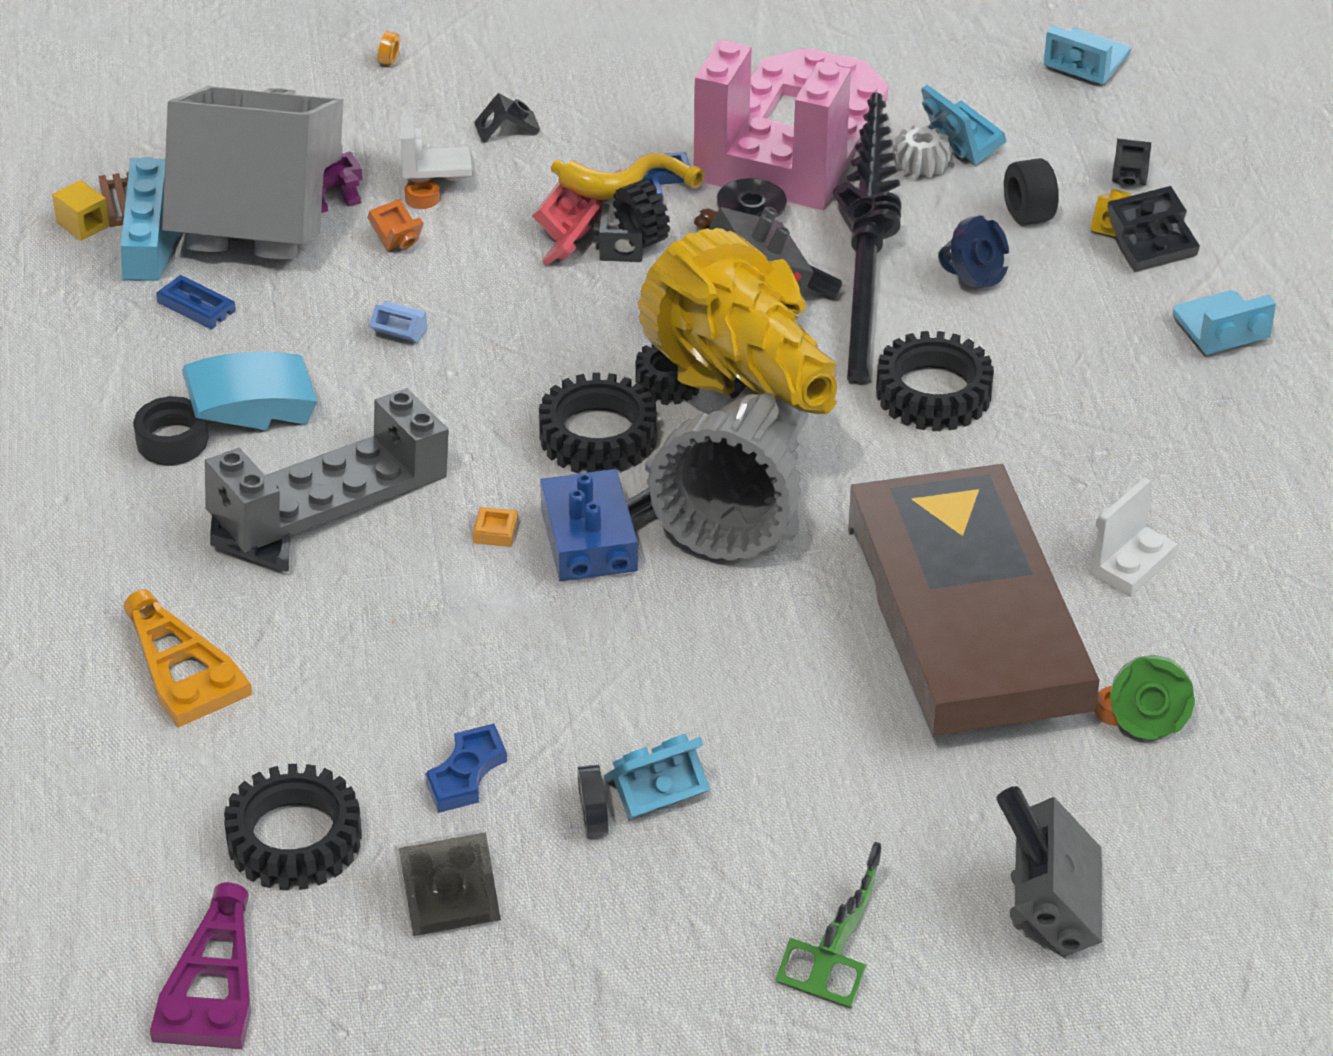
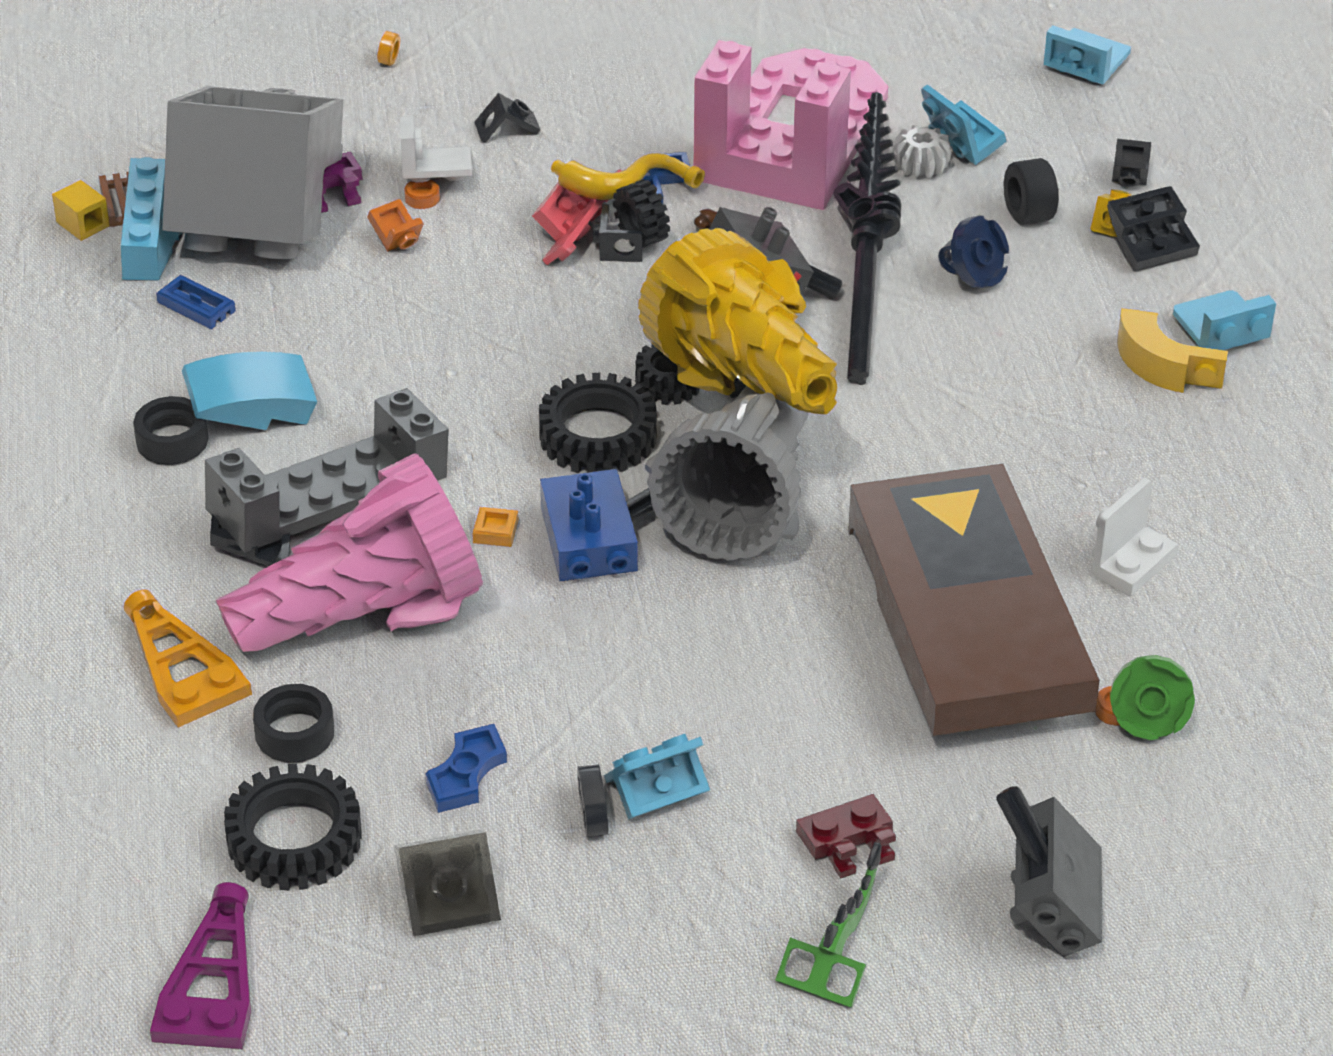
light blue piece [369,301,427,343] -> none
black dish [717,178,787,218] -> none
black tyre [876,331,994,431] -> none
none -> bright pink cone [215,453,483,652]
none -> black tyre [253,683,334,762]
none -> plate [796,794,896,879]
none -> yellow arch [1117,308,1228,393]

